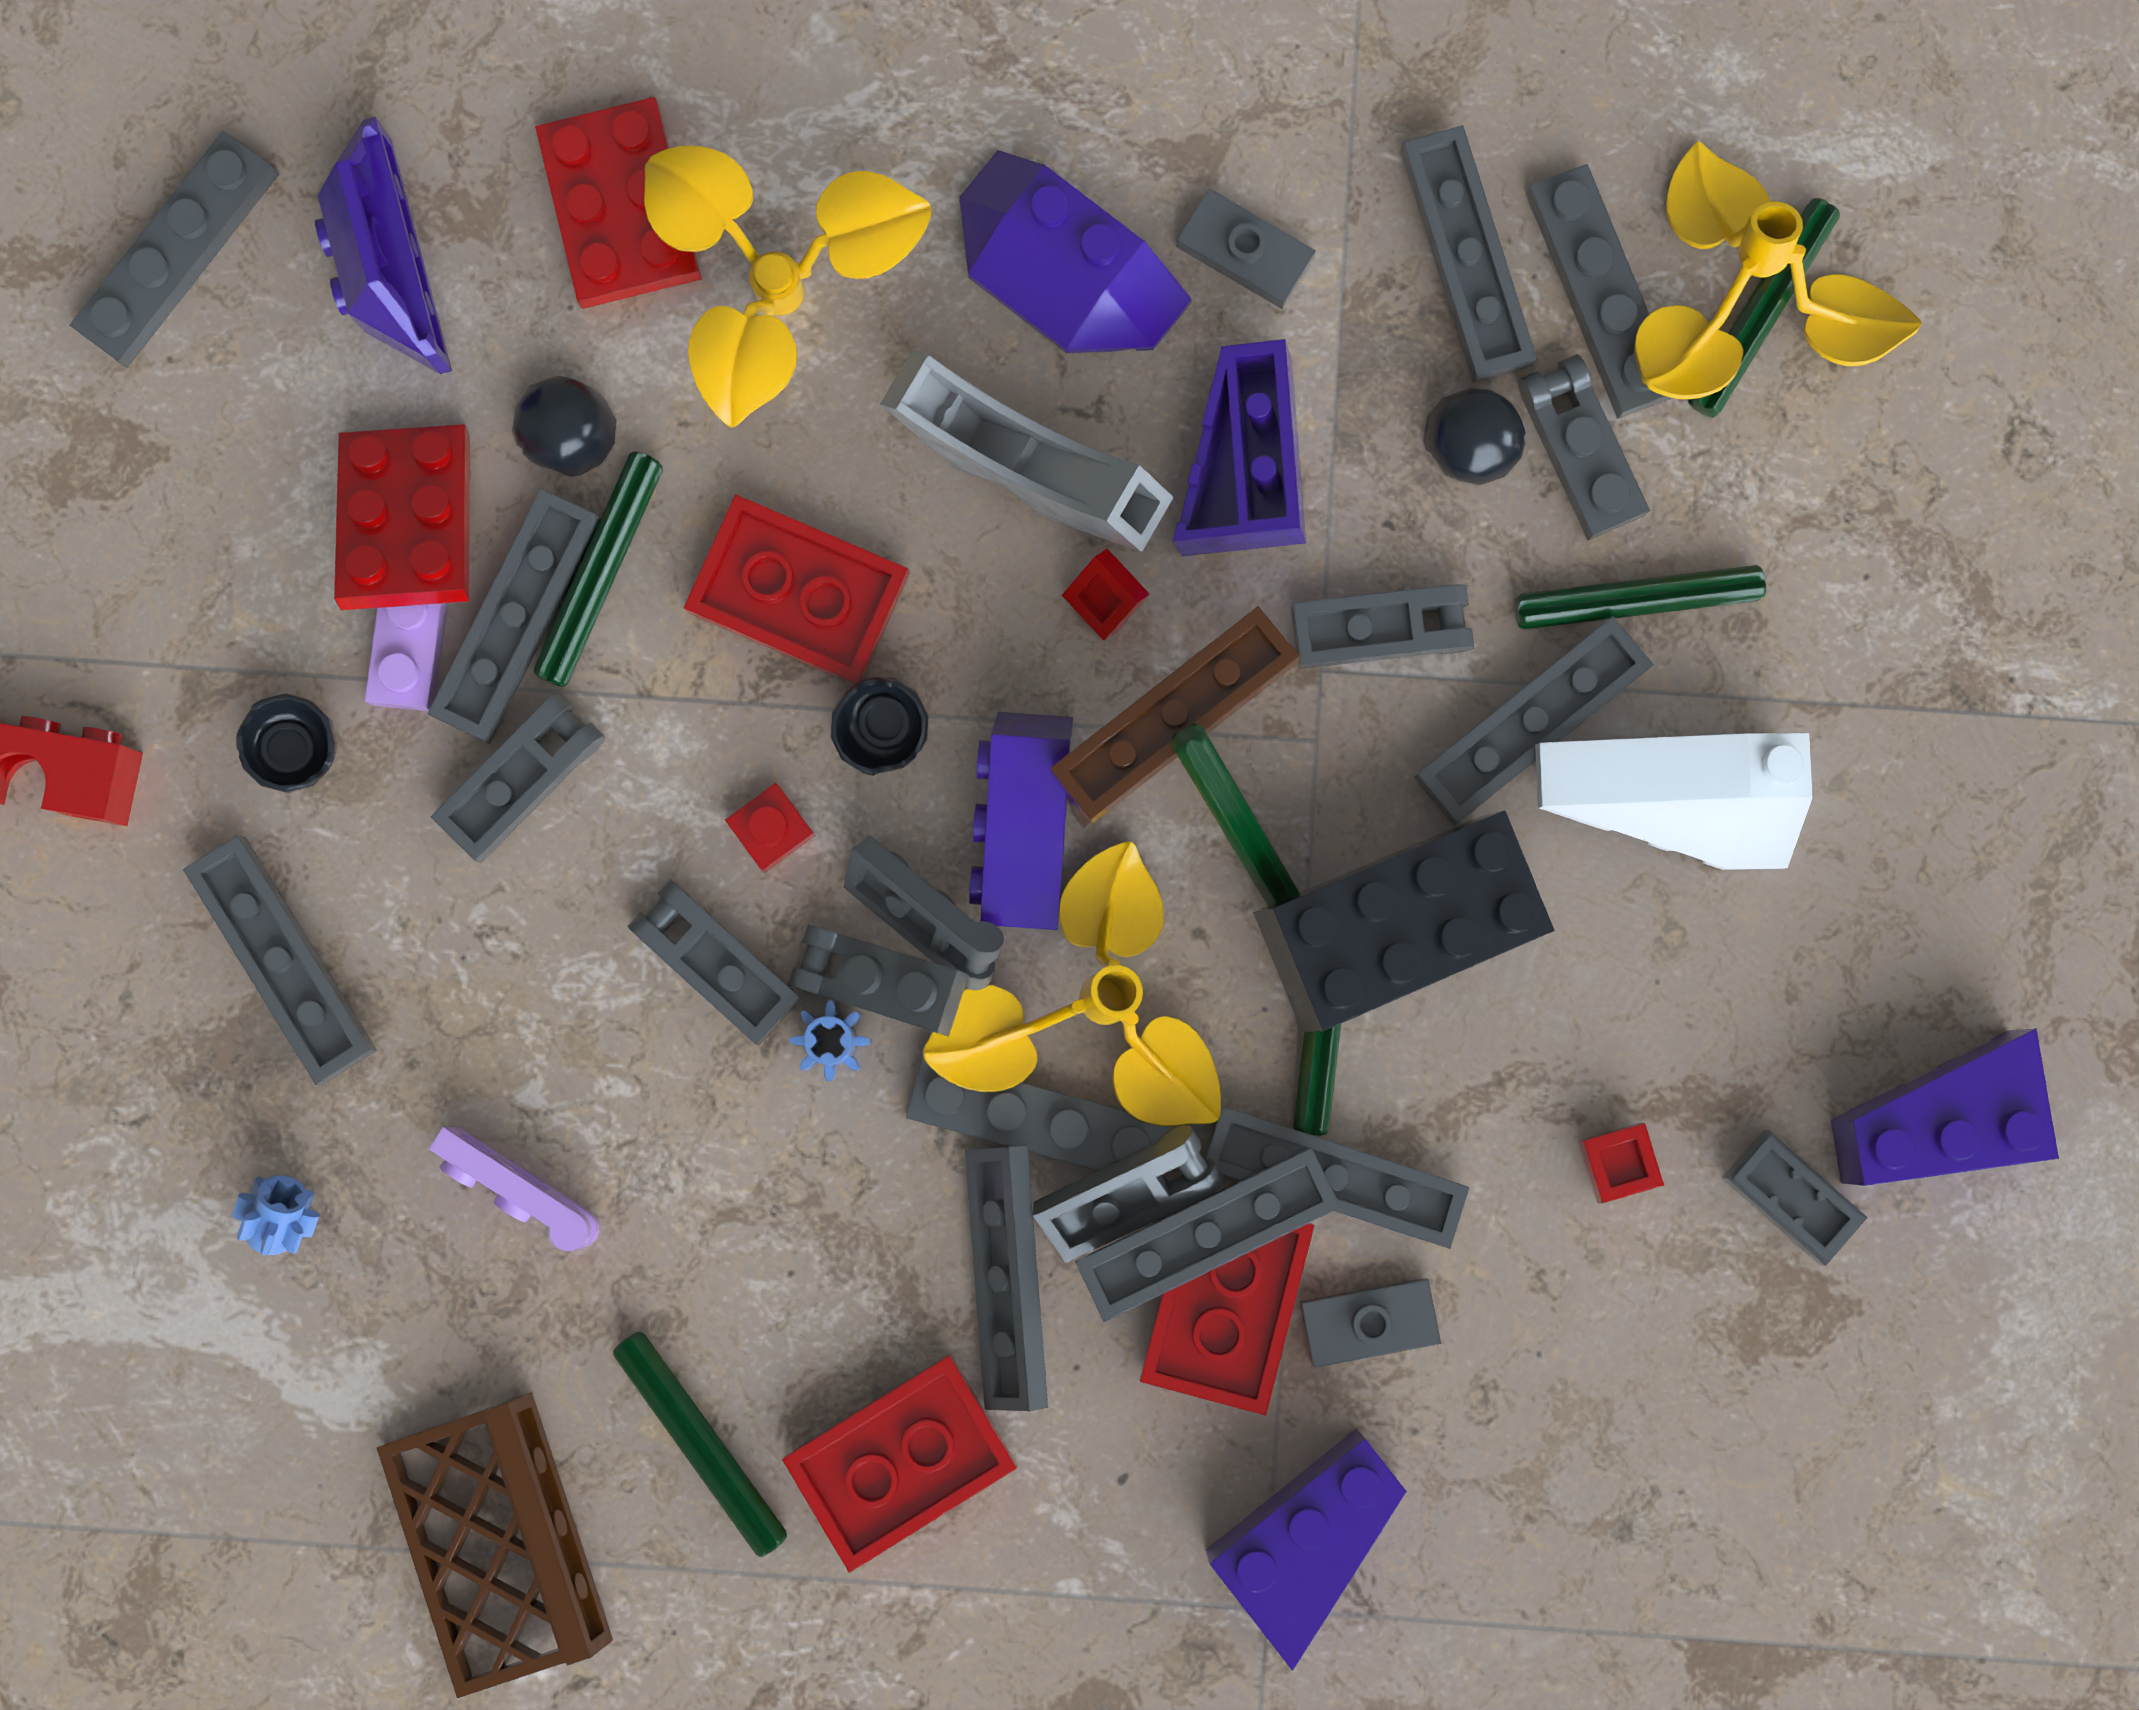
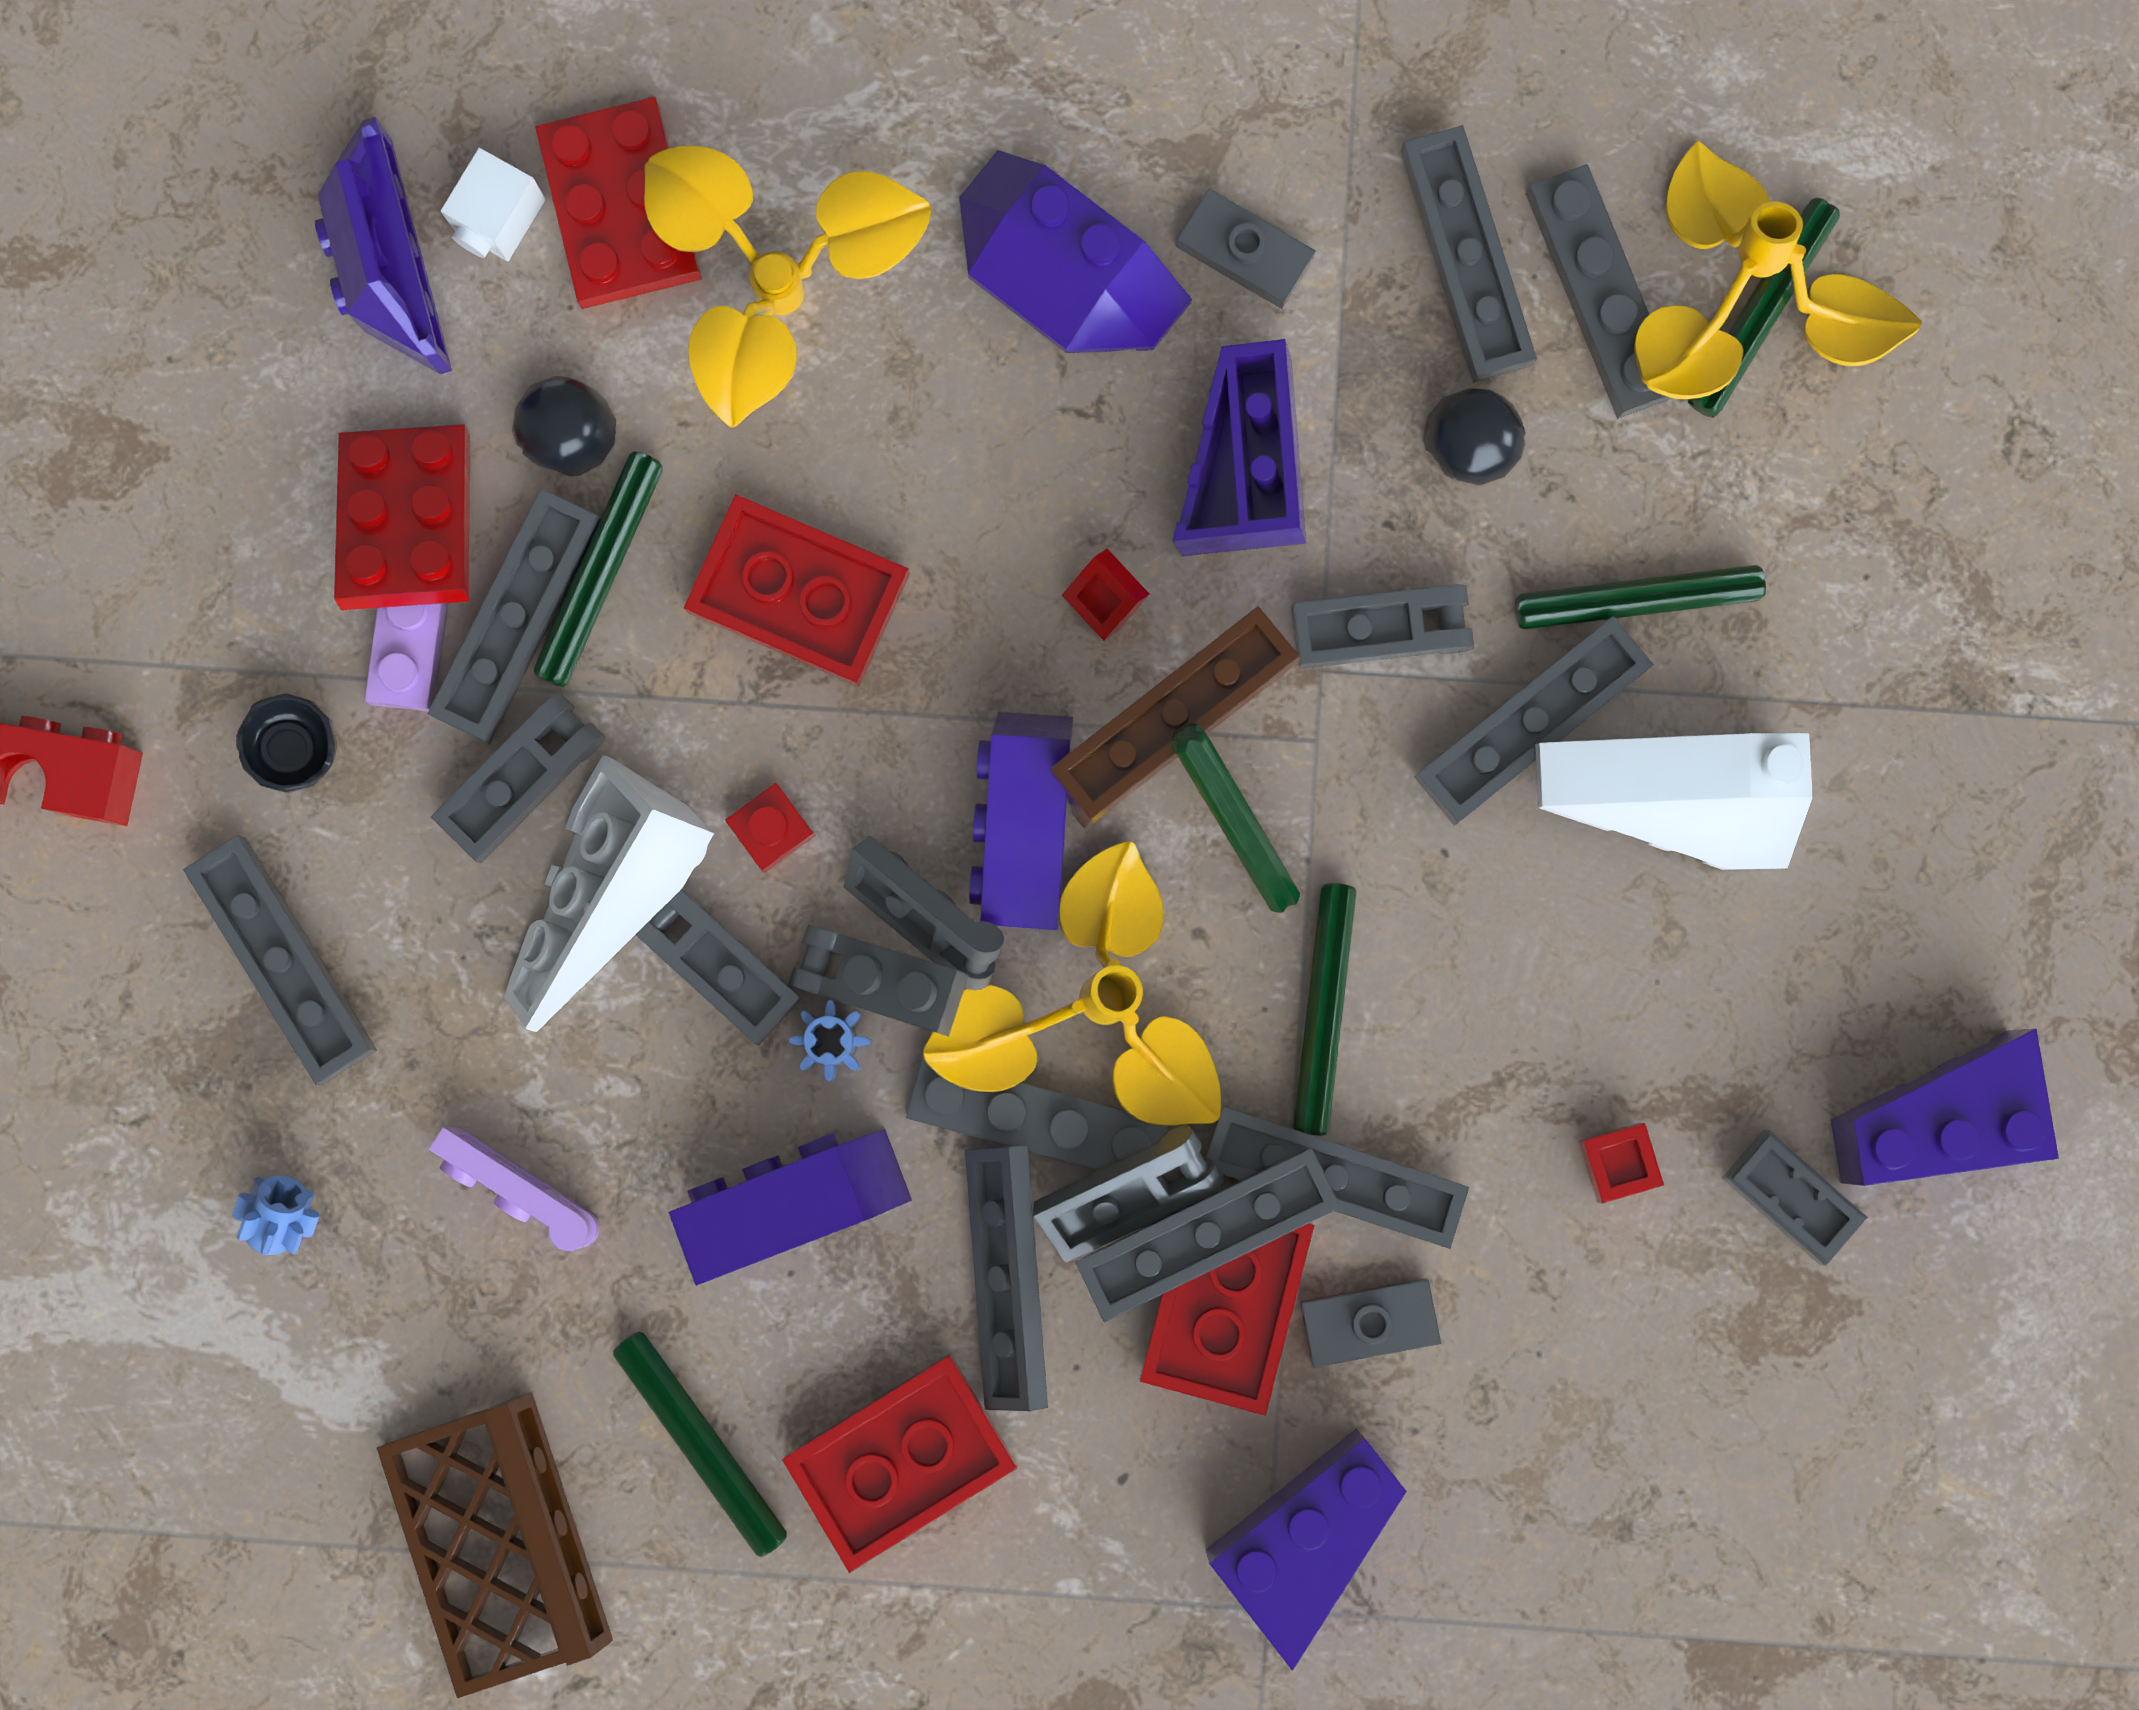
dark grey plate [69,131,279,368] -> none
black hair [831,677,928,776] -> none
light grey arch [880,350,1174,552] -> none
black brick [1253,810,1555,1032] -> none
dark grey plate [1518,354,1650,541] -> none
none -> white brick [440,148,546,261]
none -> white wedge [503,755,714,1032]
none -> dark purple wedge [668,1129,912,1286]

